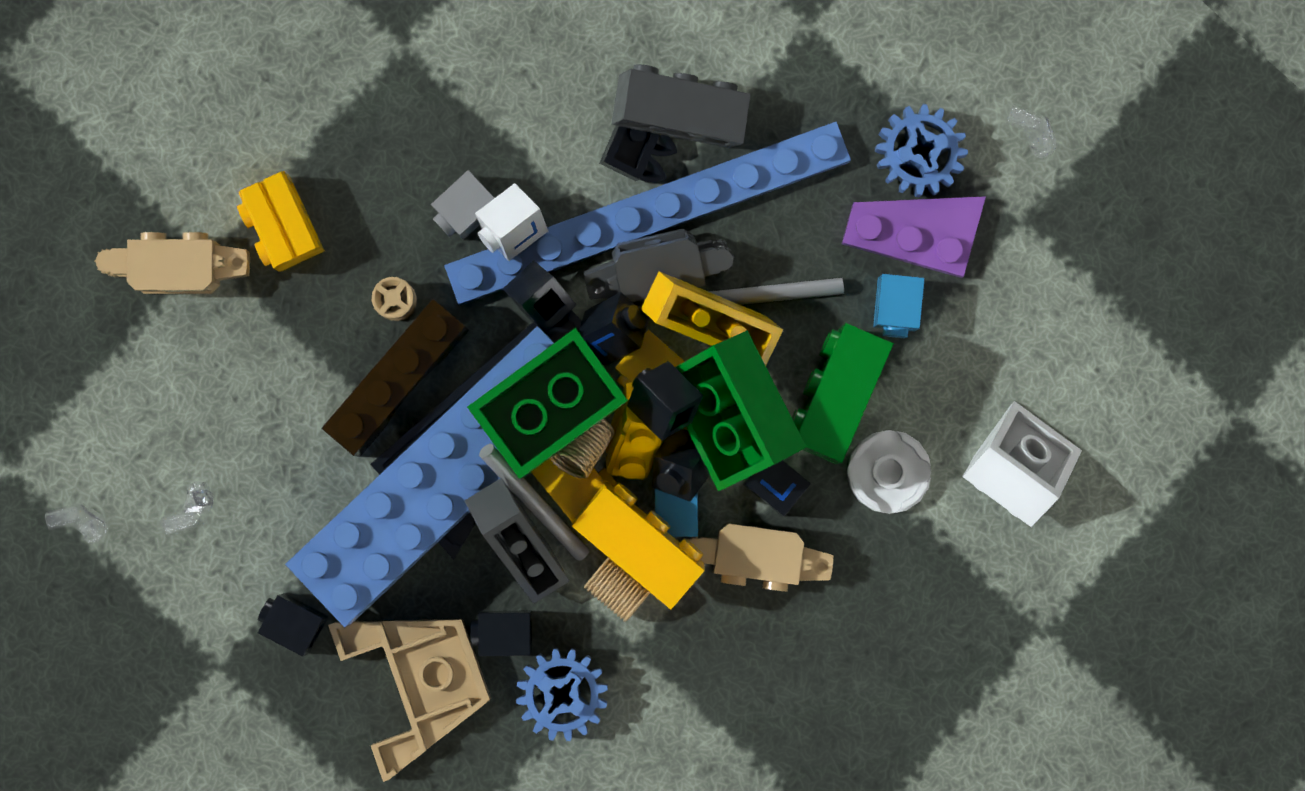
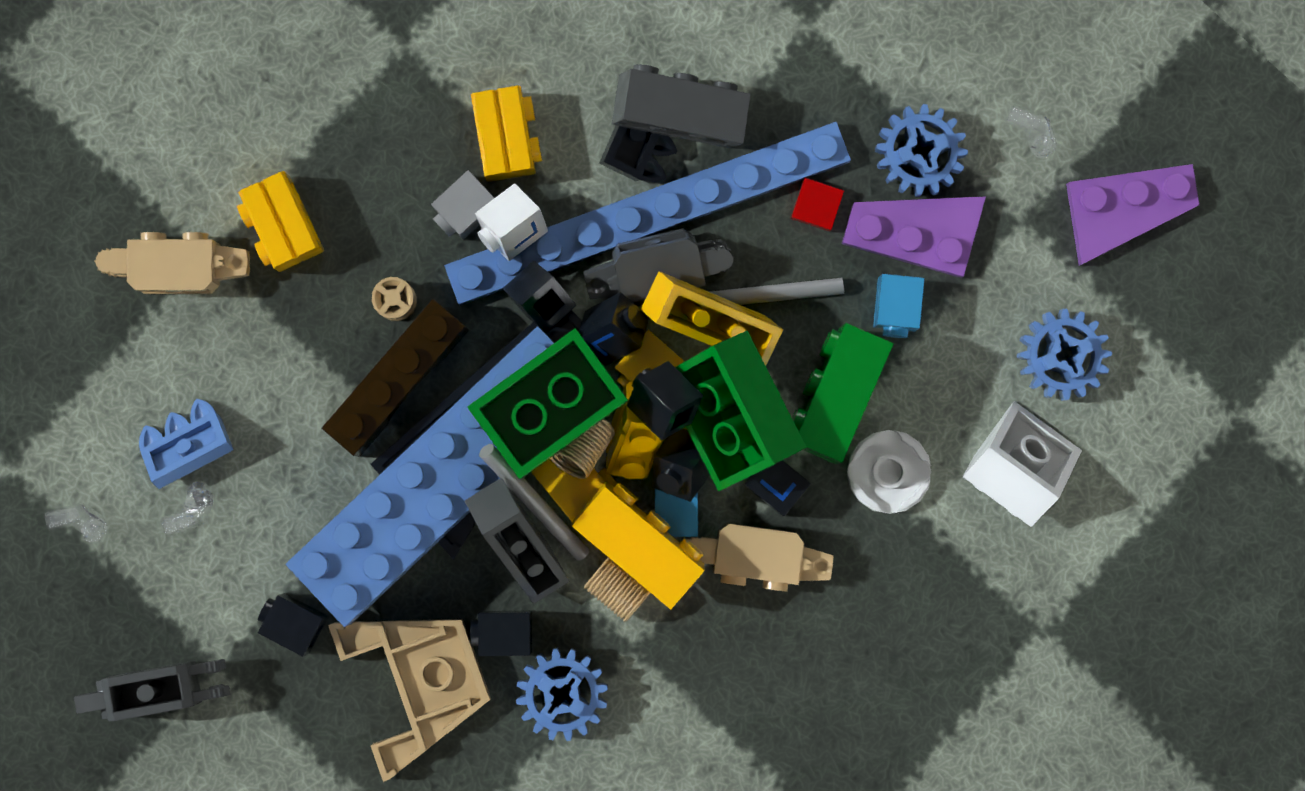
none -> dark grey hinge [74,659,231,722]
none -> medium blue plate [139,399,234,489]
none -> yellow brick [471,85,542,182]
none -> red tile [791,178,844,232]
none -> medium blue gear [1017,309,1112,401]
none -> medium lavender wing [1066,164,1199,266]

